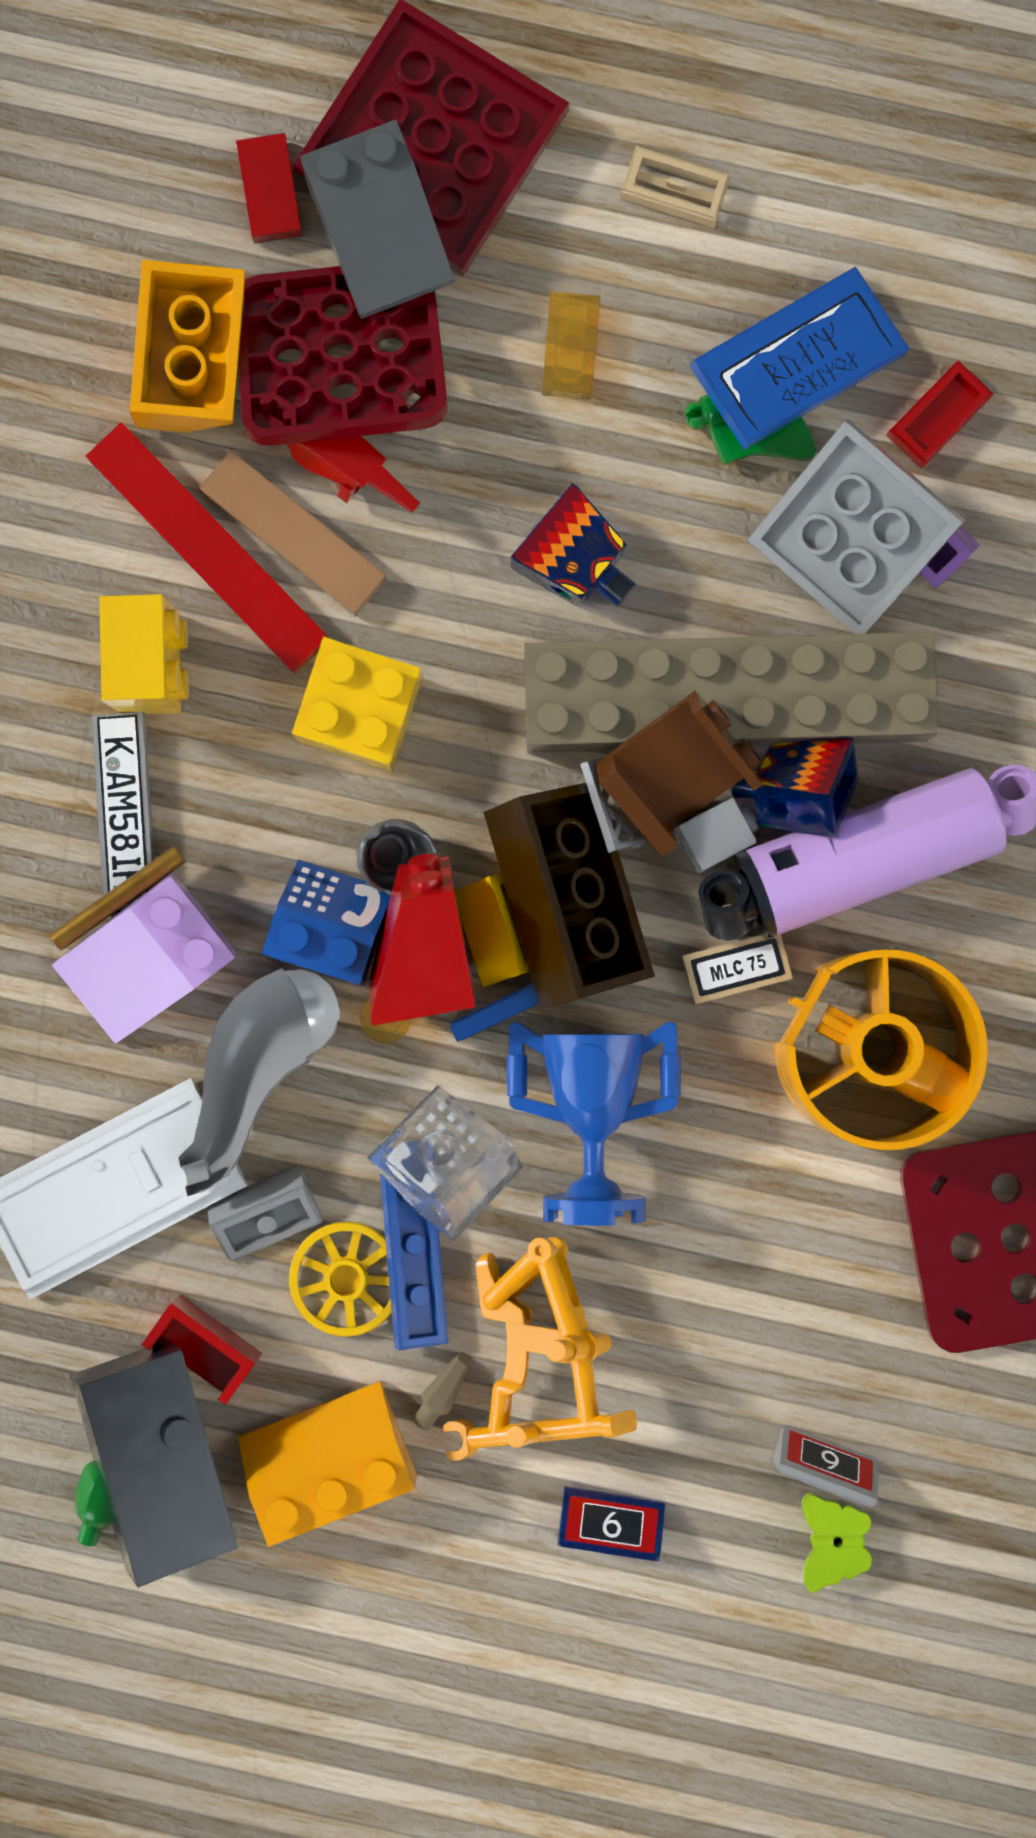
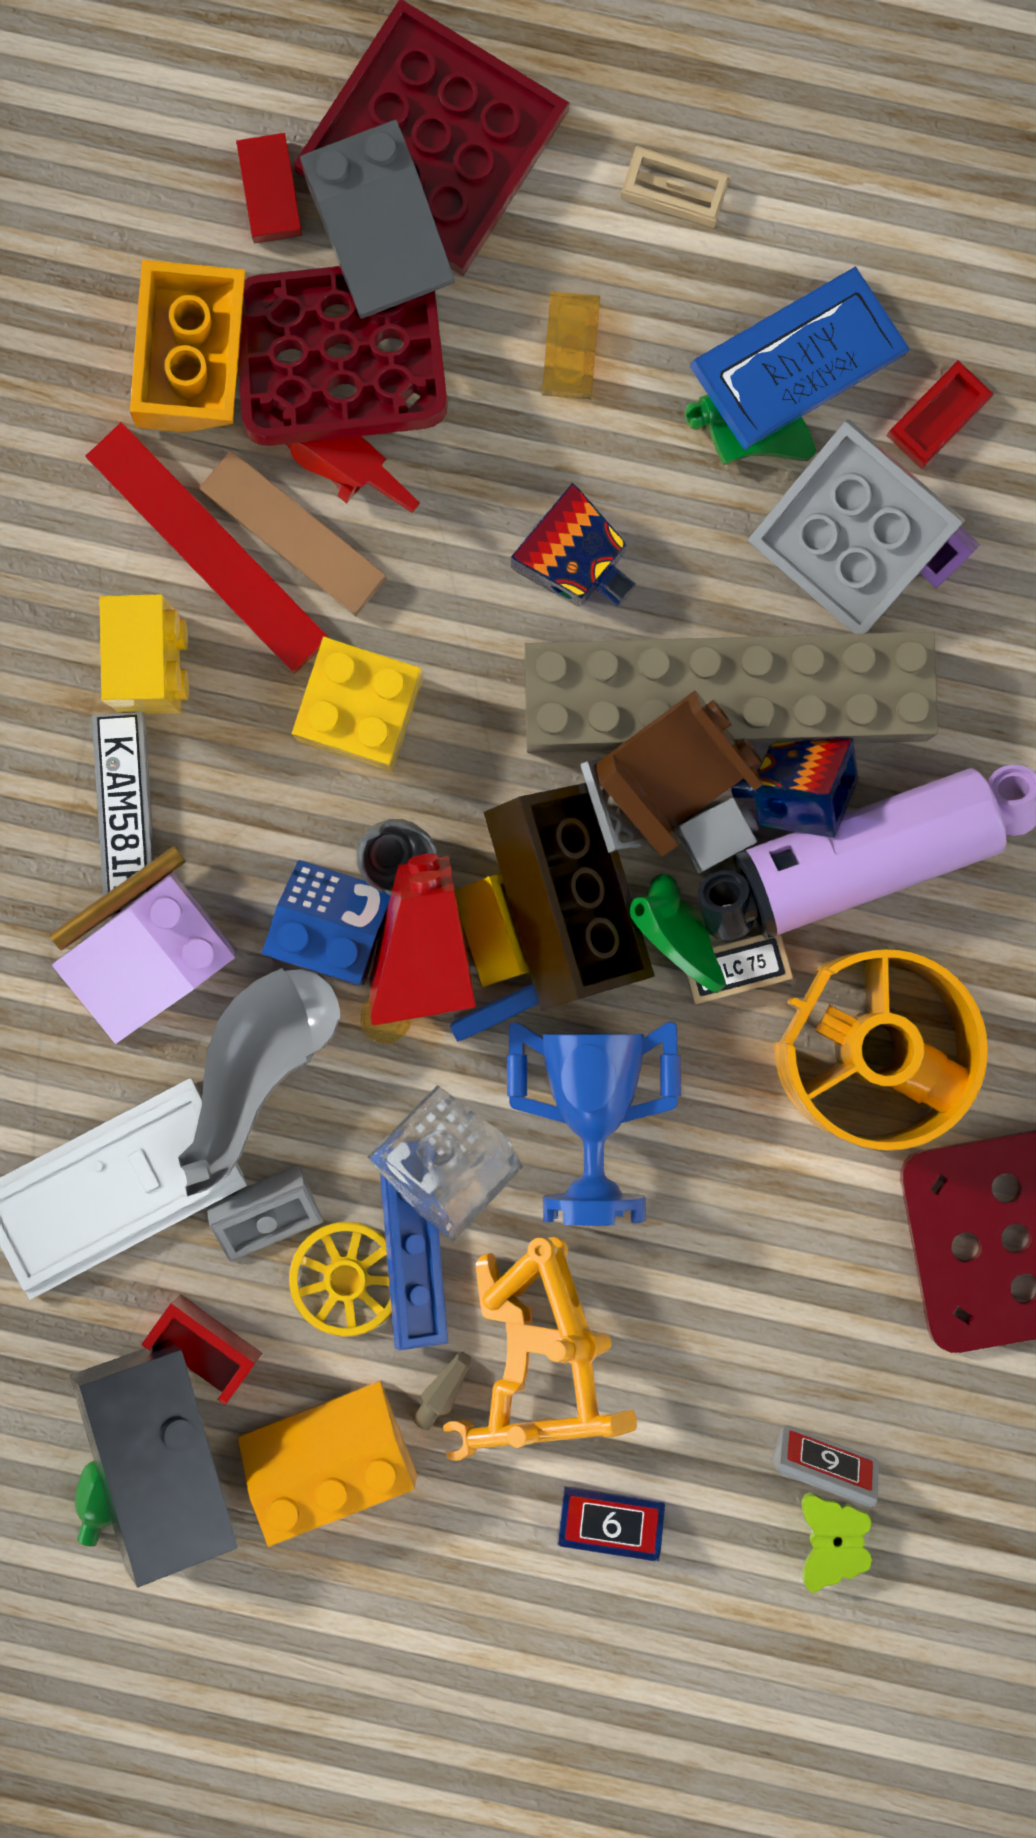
none -> green arm [630,874,726,993]

